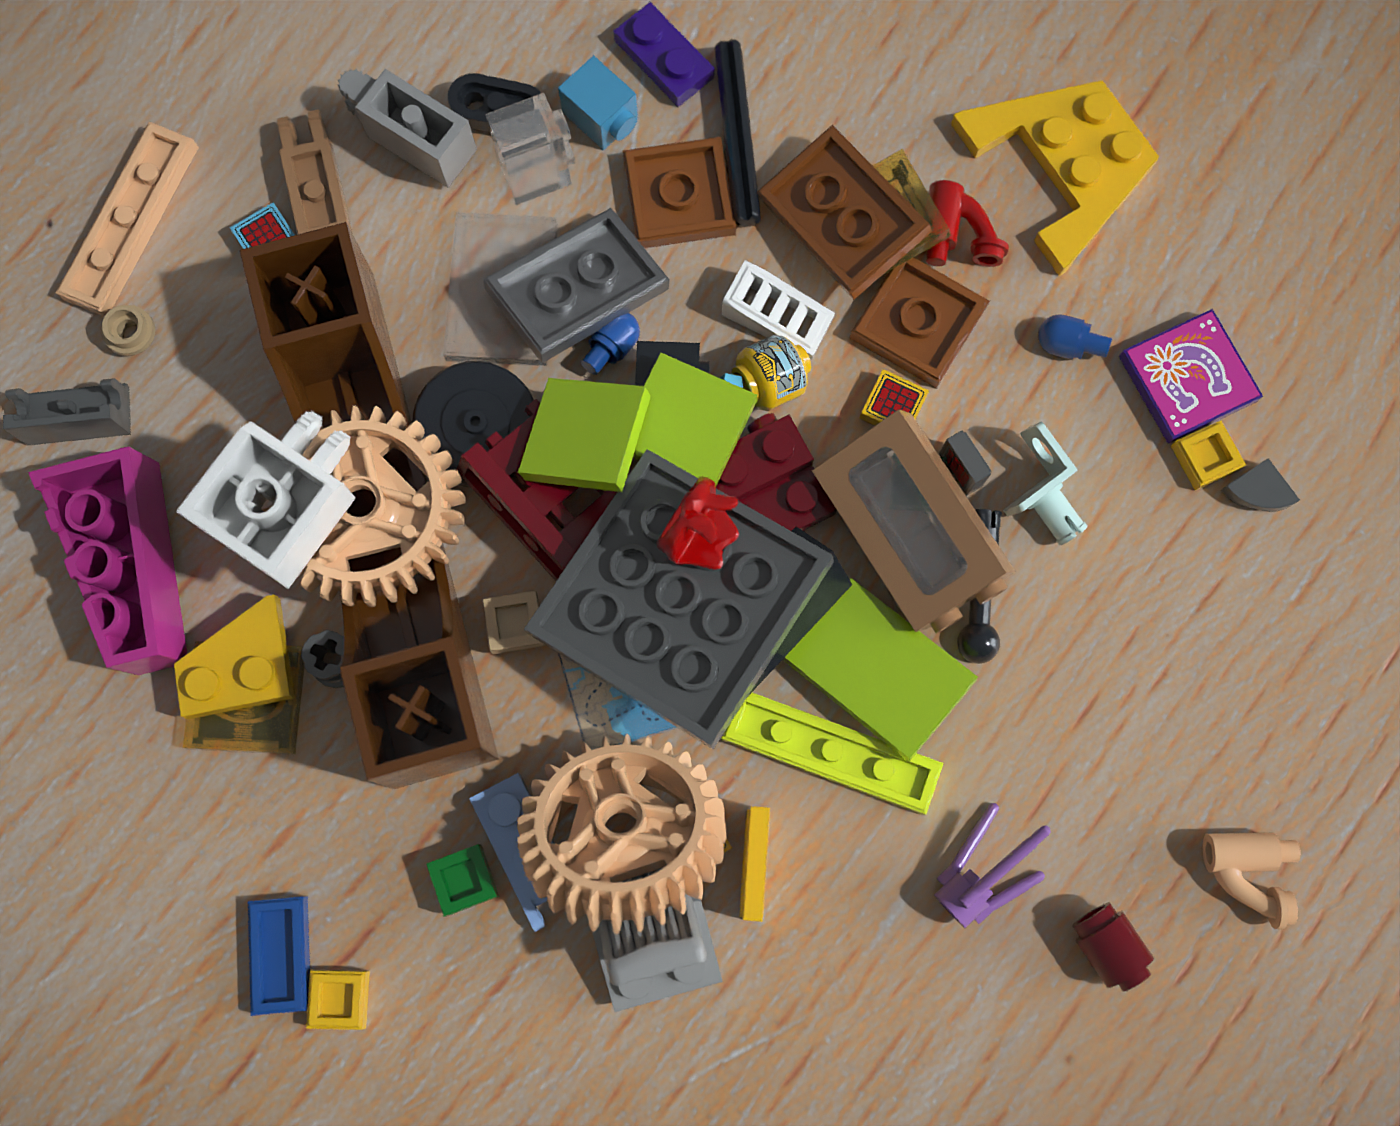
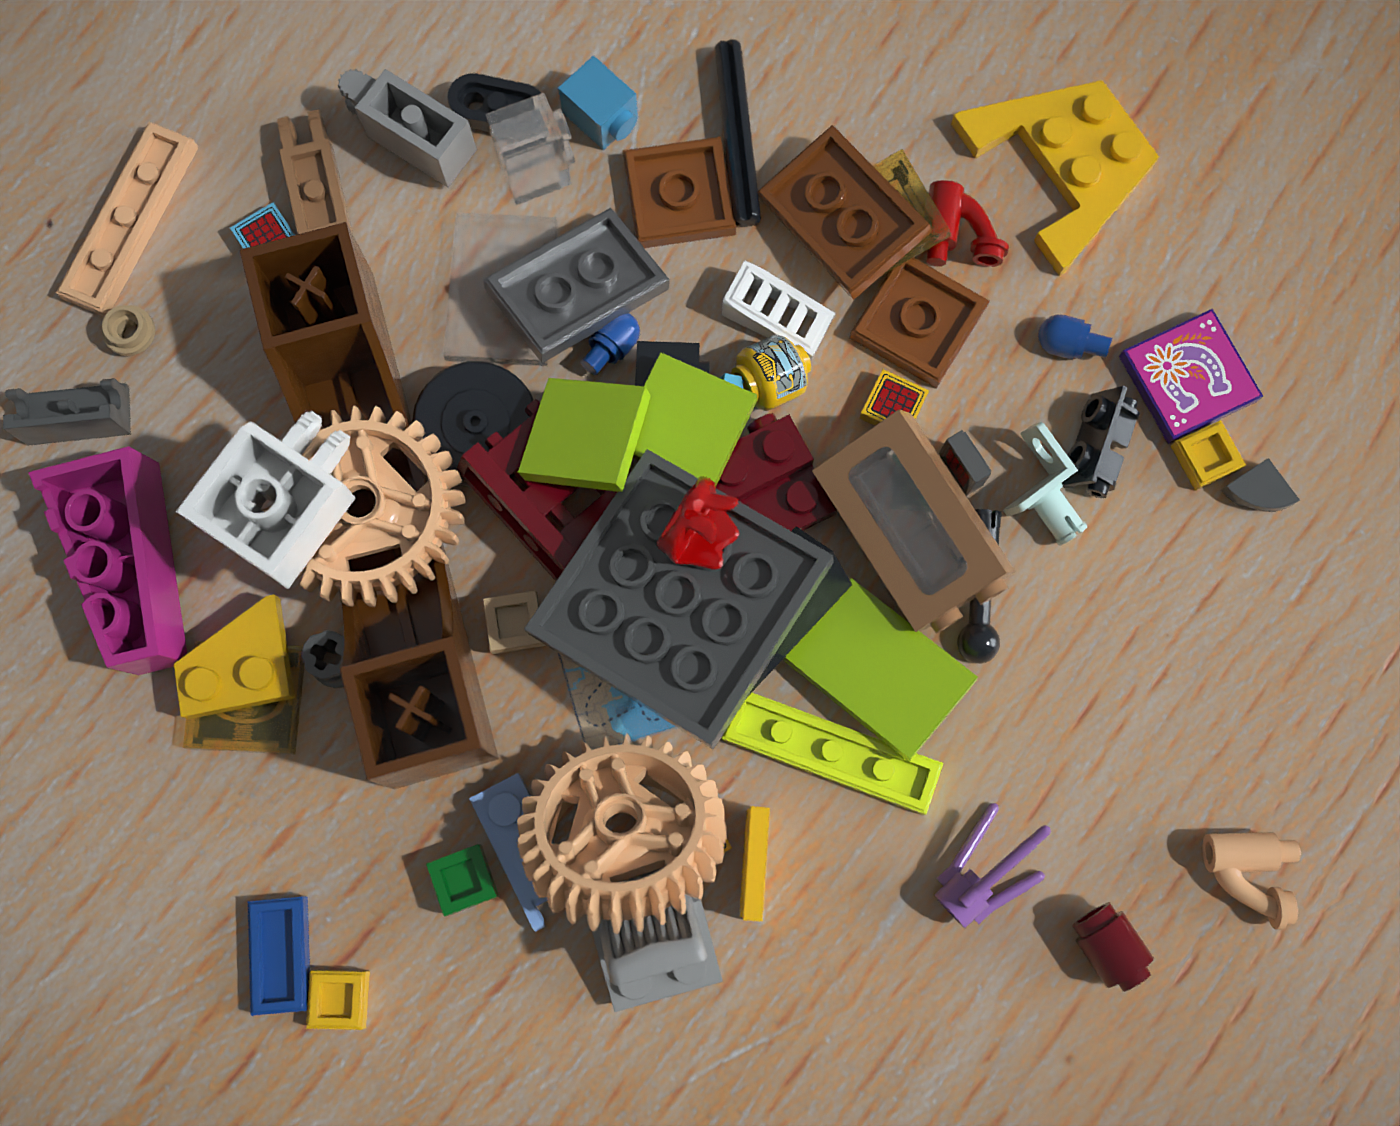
dark purple plate [613,2,715,107] -> none
none -> black hinge [1062,386,1140,498]

